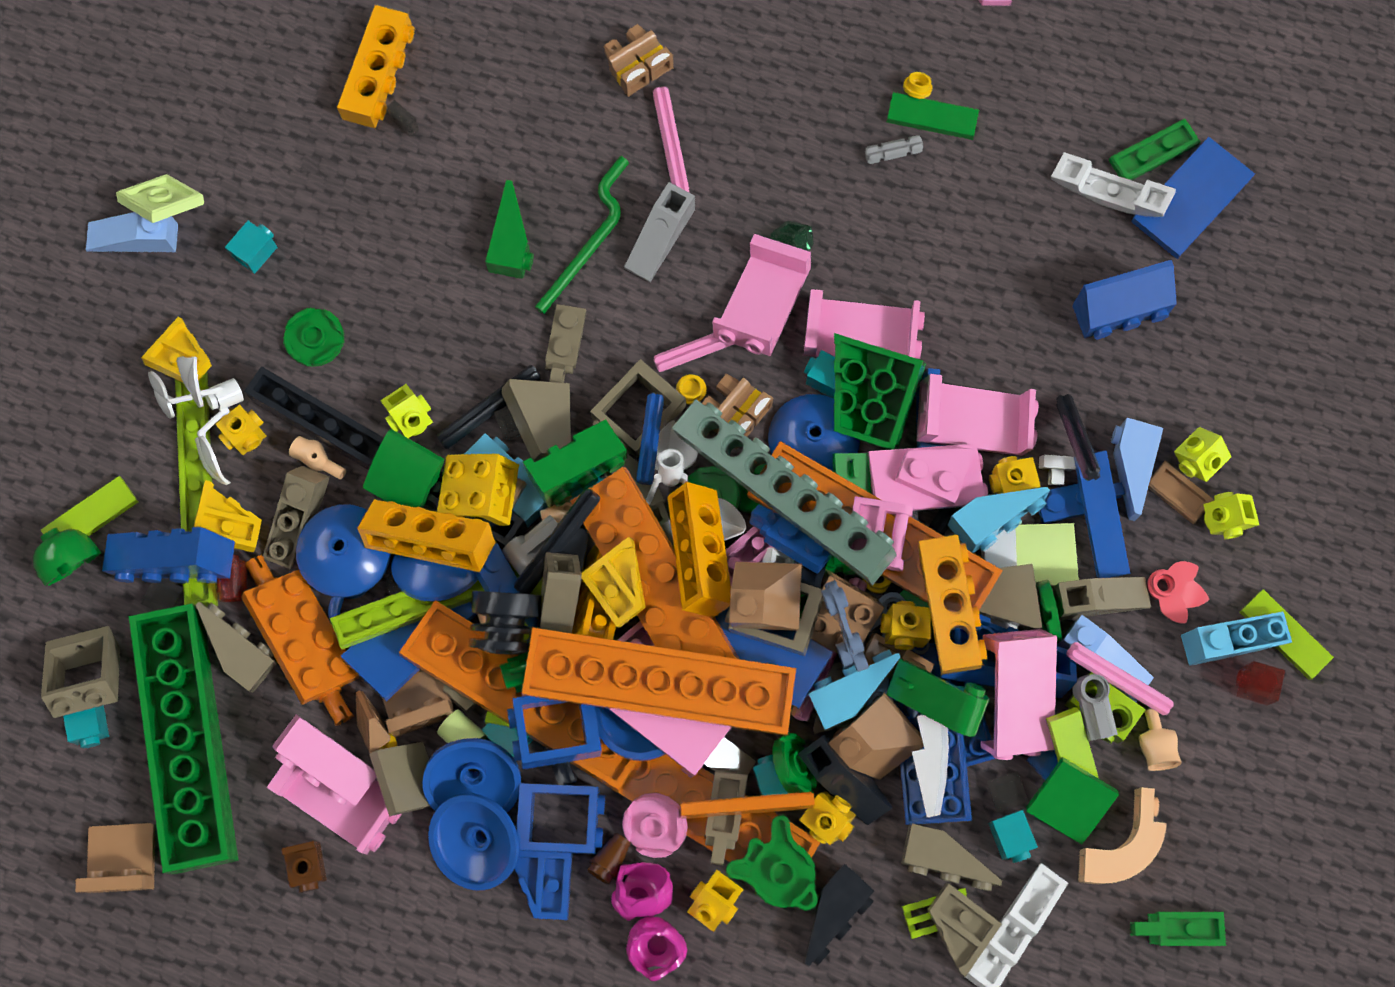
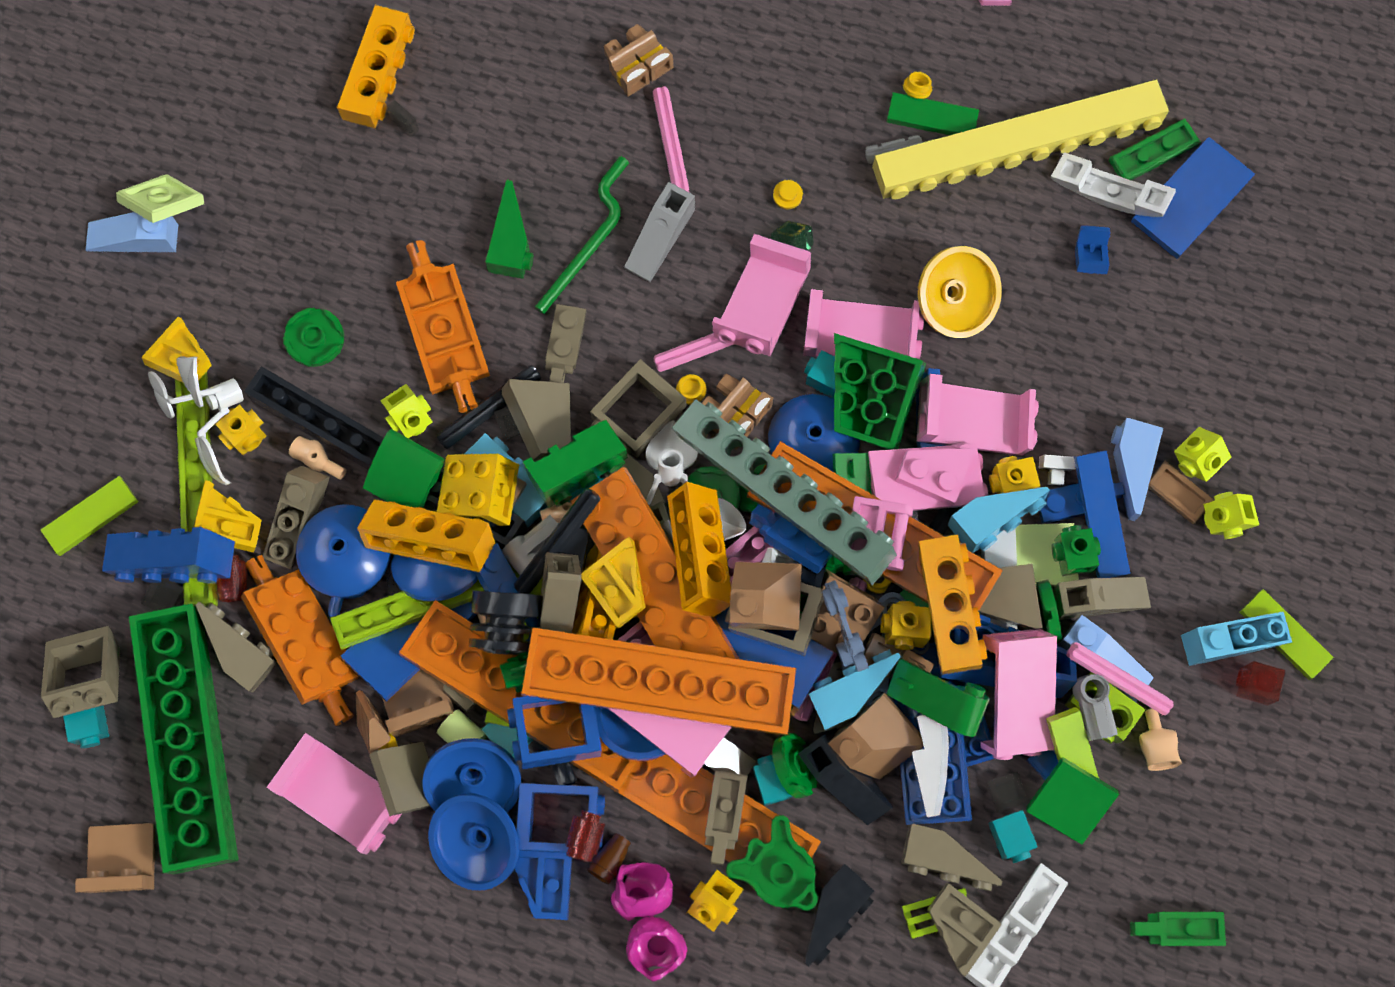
green cylinder [33,527,101,587] -> none
teal brick [225,220,278,274] -> none
bright pink brick [272,714,376,806] -> none
reddish brown brick [281,841,327,893] -> none
bright pink tile [622,793,688,858] -> none
blue axle [636,393,664,485] -> none
orange tile [680,792,815,819] -> none
yellow brick [799,791,856,845] -> none
black axle [1056,394,1101,481] -> none
slope [1072,260,1177,339] -> none
light nougat arch [1078,787,1167,884] -> none
coral plate [1147,561,1209,624] -> none
none -> orange plate [396,240,490,413]
none -> clear red brick [565,810,605,862]
none -> yellow plate [773,180,803,209]
none -> light yellow brick [873,80,1169,199]
none -> yellow dish [918,246,1002,338]
none -> green brick [1052,525,1101,576]
none -> blue bracket [1075,225,1111,274]

